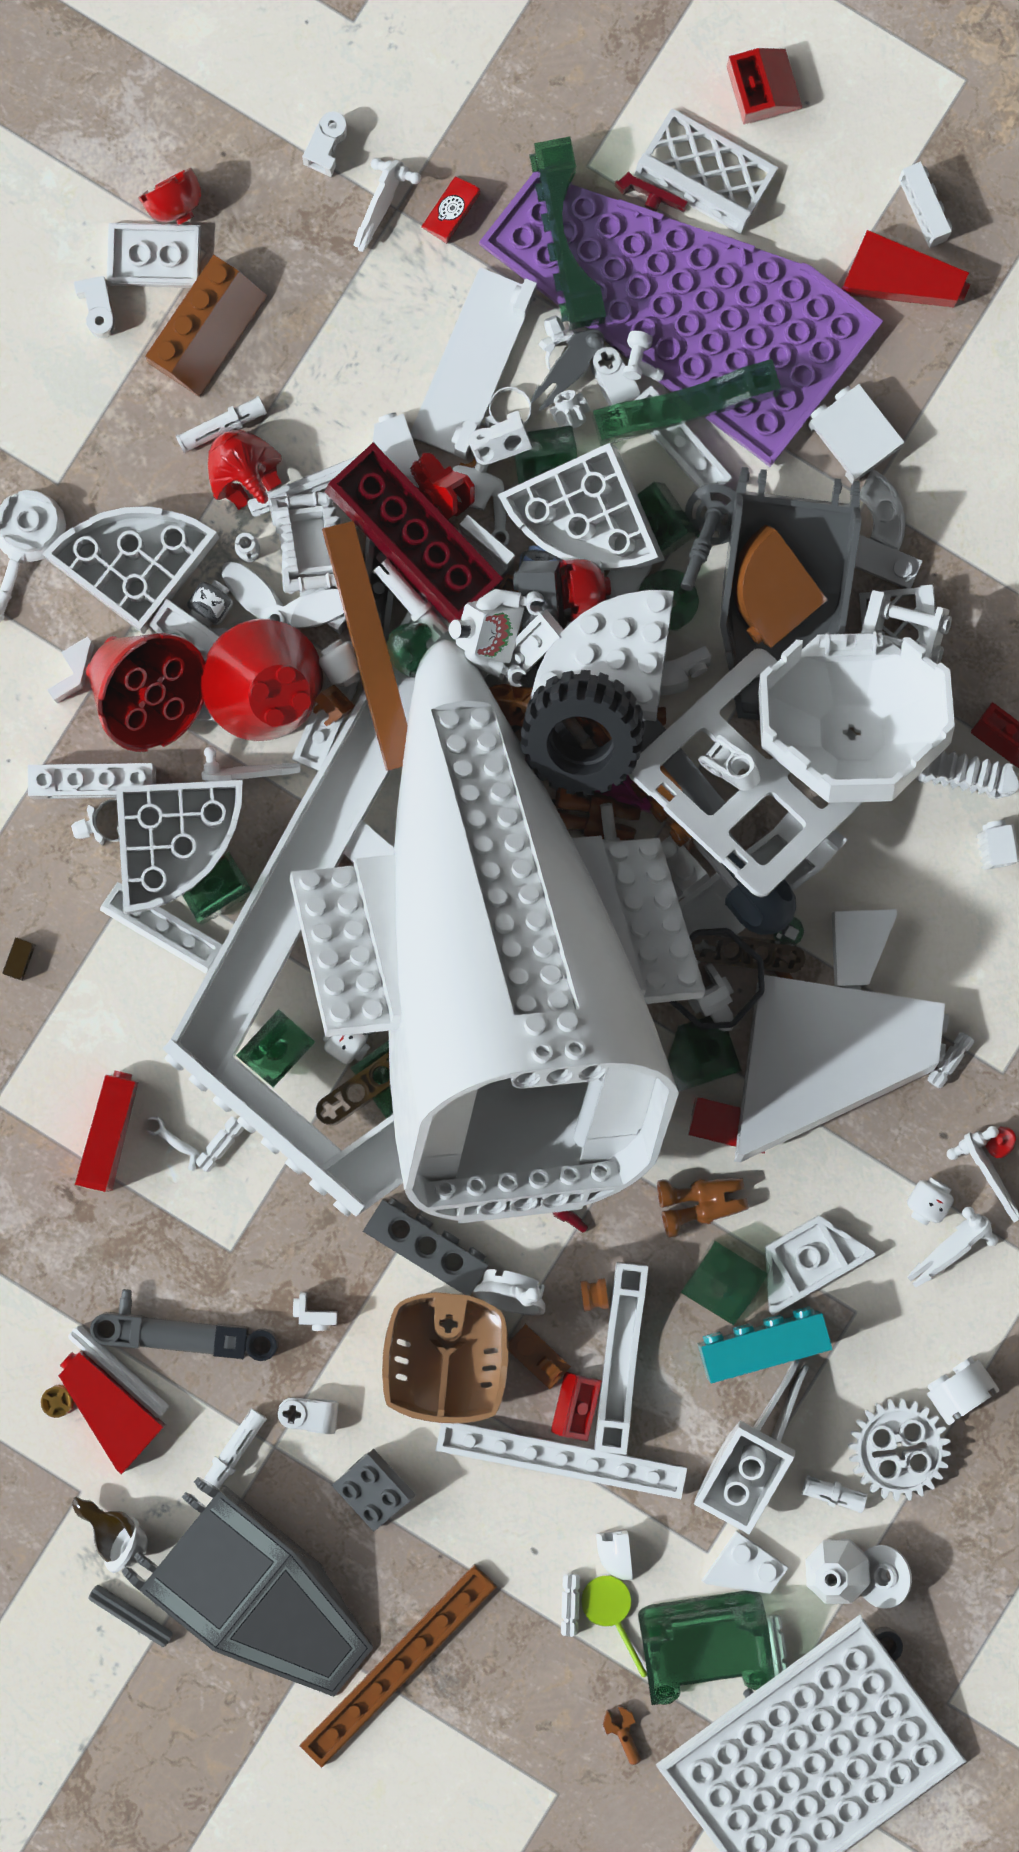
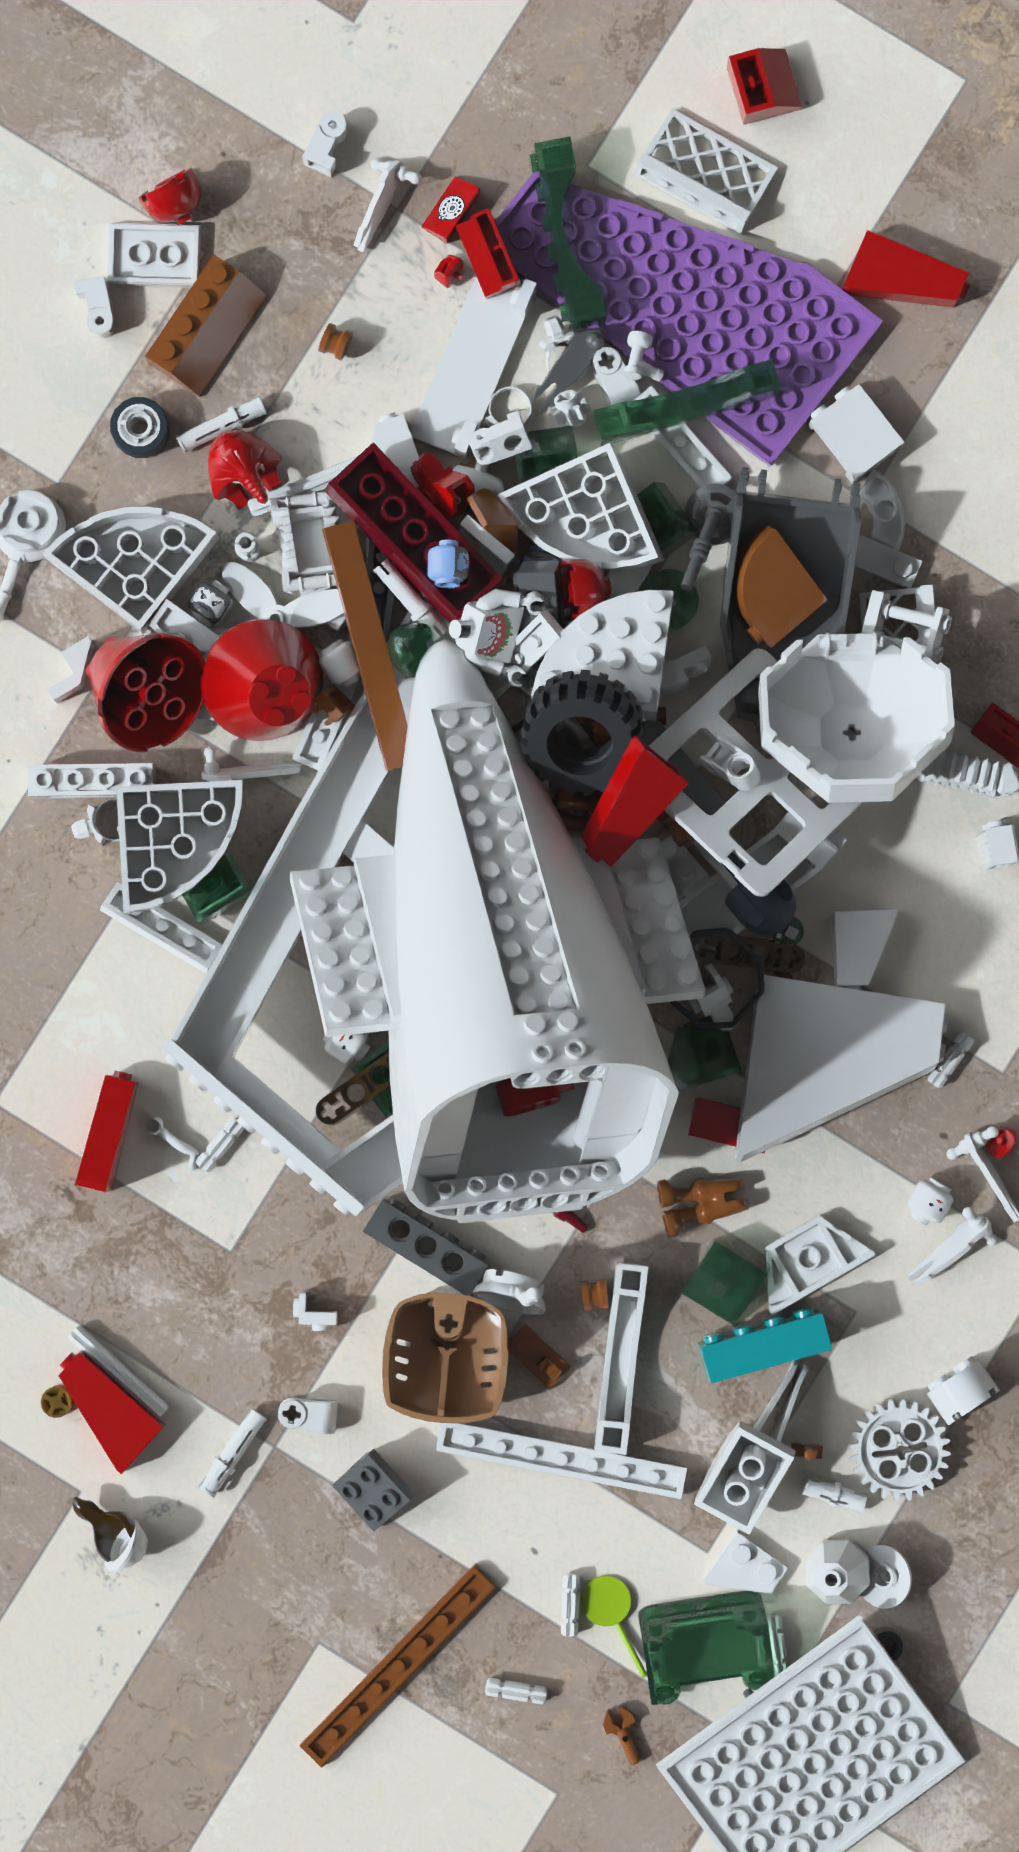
dark brown piece [2,937,36,981] -> none
dark grey axle [88,1585,173,1647] -> none
dark grey piece [90,1289,279,1361] -> none
dark grey windscreen [122,1477,374,1697] -> none
clear green slope [236,1009,315,1088] -> none
dark orange piece [489,684,533,727] -> none
red slope [551,1372,602,1442] -> none
white brick [596,1530,633,1580] -> none
dark red piece [614,172,688,212] -> none
white piece [899,161,952,248] -> none
none -> wheel [110,397,170,458]
none -> dark orange wheel [318,323,353,361]
none -> light blue head [428,540,469,588]
none -> red piece [434,255,464,288]
none -> red piece [455,208,522,299]
none -> dark orange slope [467,488,518,553]
none -> white axle [485,1678,547,1704]
none -> red piece [495,1078,575,1117]
none -> red slope [580,736,689,867]
none -> dark orange bar [791,1443,823,1461]

